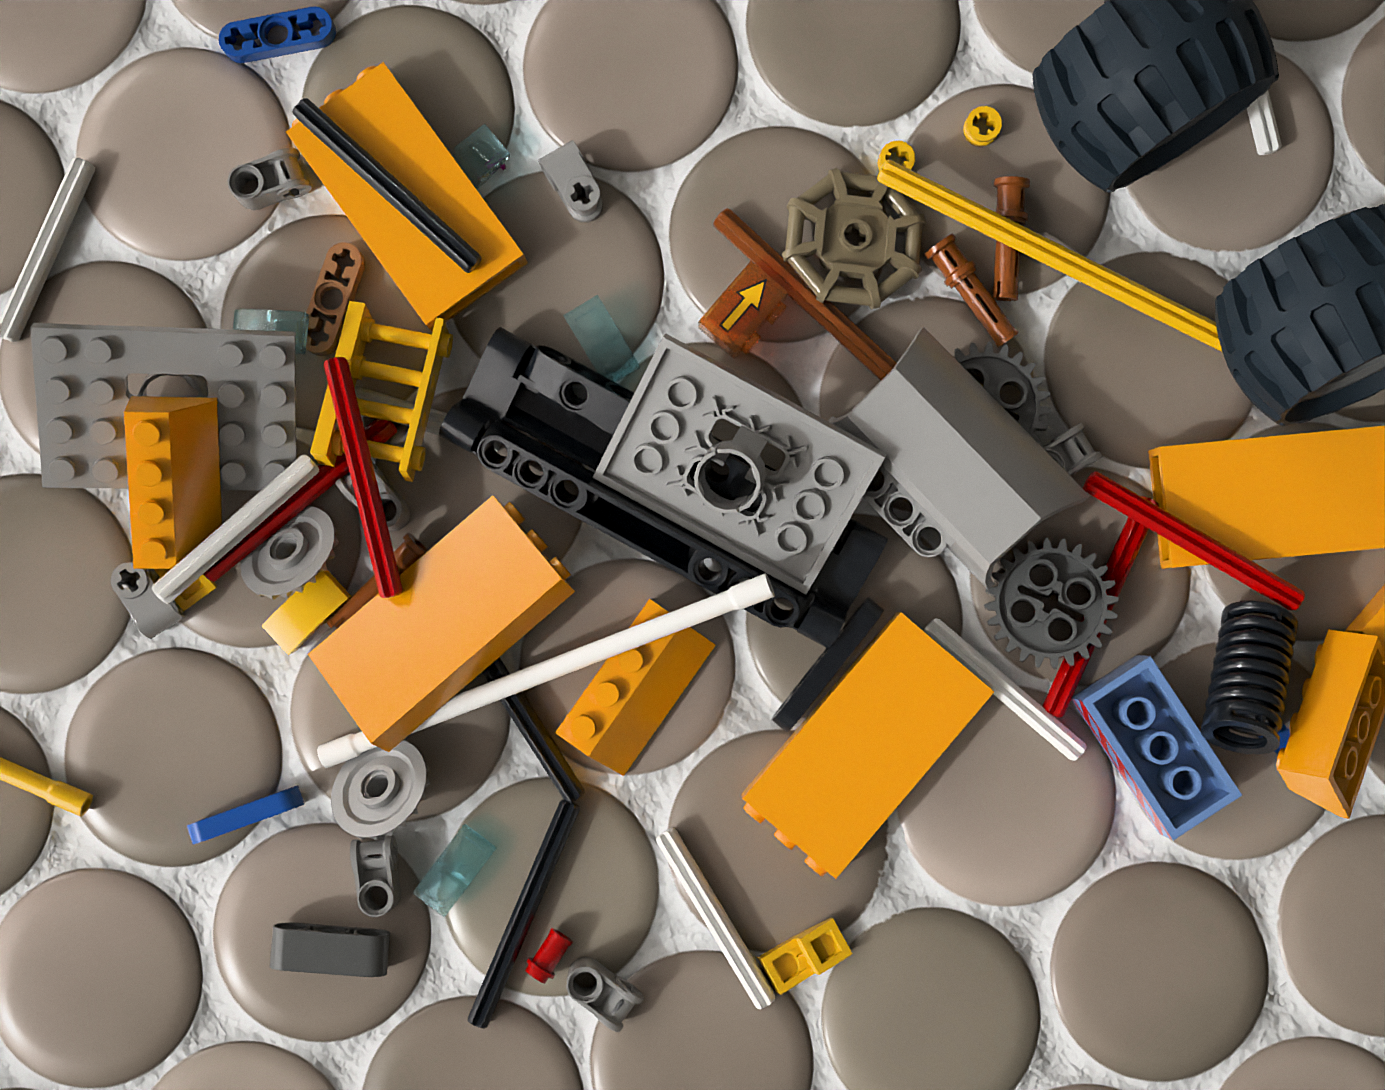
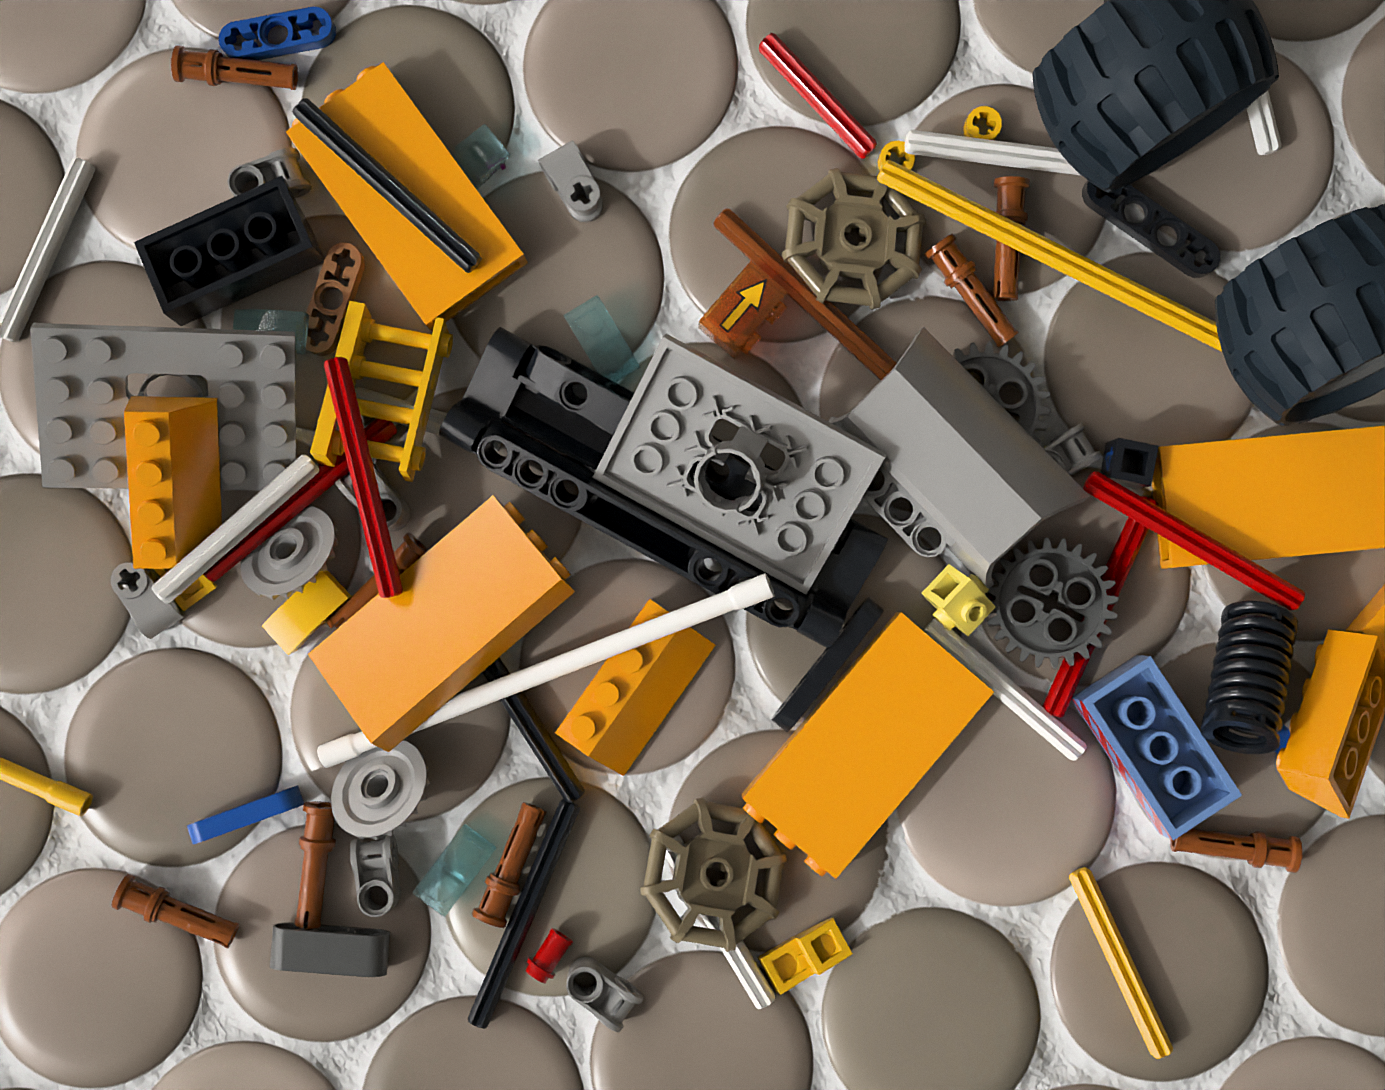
none -> dark orange pin [111,874,239,949]
none -> black slope [134,176,325,326]
none -> dark orange pin [171,45,298,90]
none -> dark orange pin [295,801,336,929]
none -> dark orange pin [472,802,547,928]
none -> dark tan plate [640,797,787,952]
none -> axle [759,33,877,159]
none -> white axle [904,130,1082,176]
none -> light yellow brick [921,564,996,636]
none -> yellow axle [1069,867,1173,1059]
none -> black beam [1082,180,1220,278]
none -> black brick [1100,438,1159,490]
none -> dark orange pin [1170,829,1302,873]

